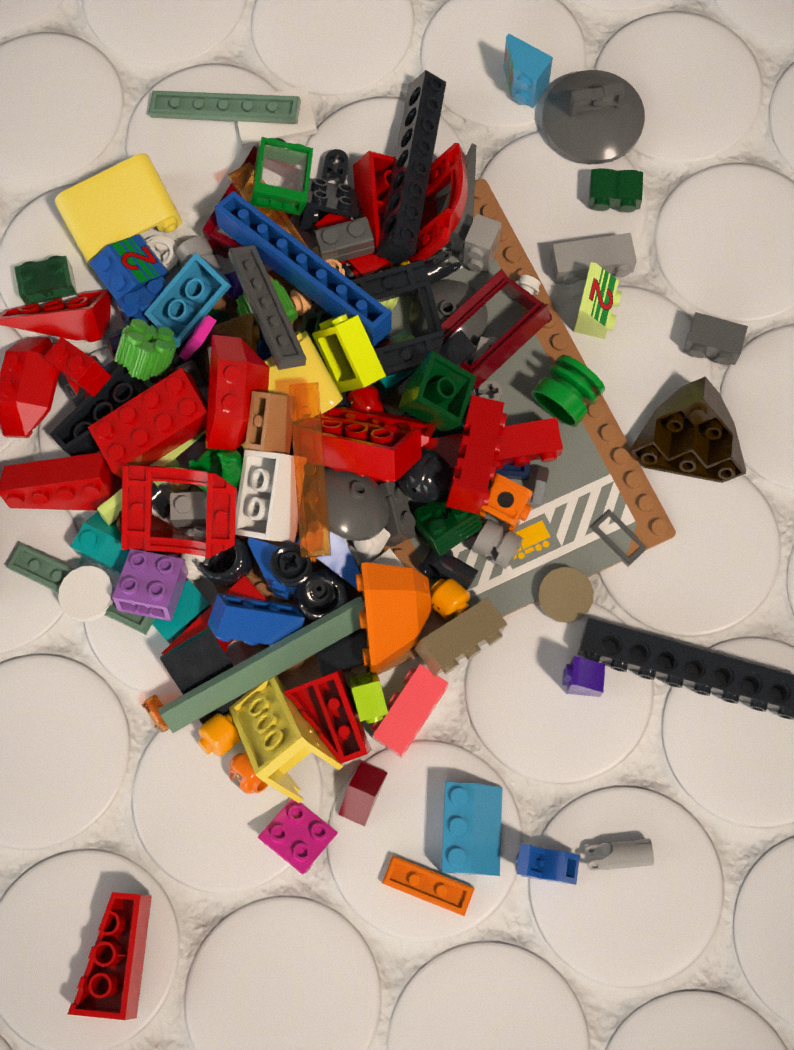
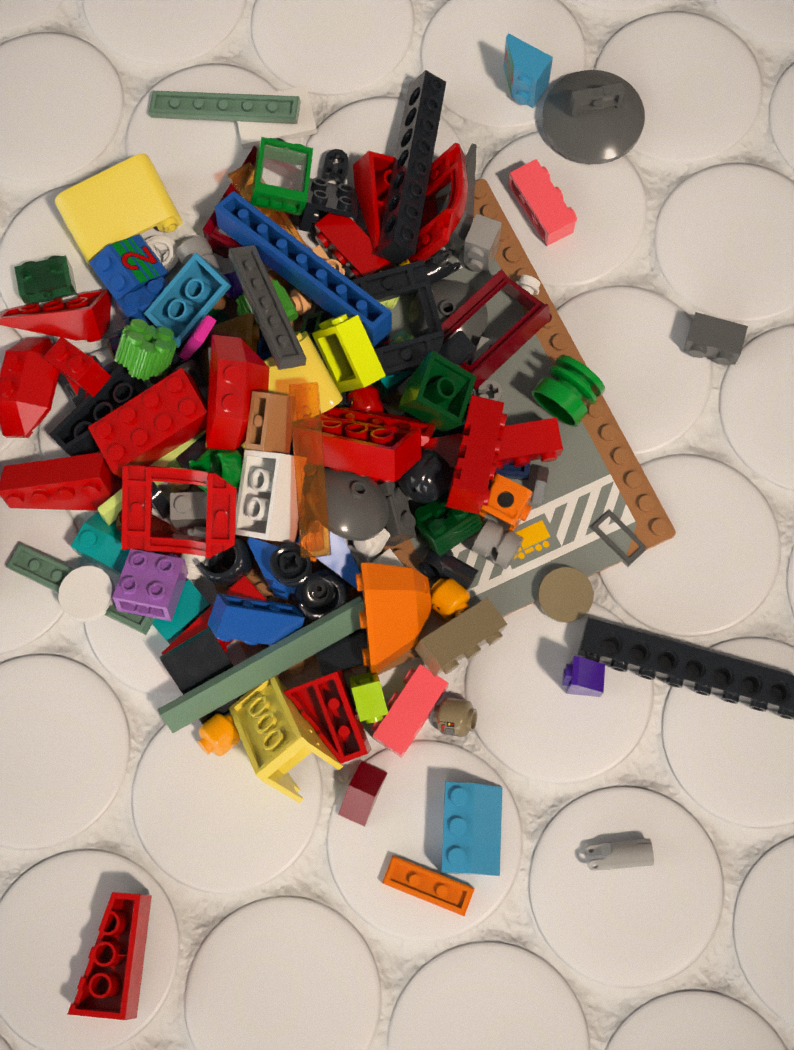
clear orange pin [142,695,169,732] -> none
orange head [229,752,268,794] -> none
dark pink hinge [257,799,338,875] -> none
dark grey brick [315,217,375,262] -> none
blue brick [516,844,580,885] -> none
light grey brick [551,233,637,285] -> none
yellowish green slope [574,262,622,339] -> none
dark green brick [588,168,643,213] -> none
dark brown brick [631,376,746,483] -> none
none -> dark tan head [433,697,477,737]
none -> coral brick [508,159,577,246]

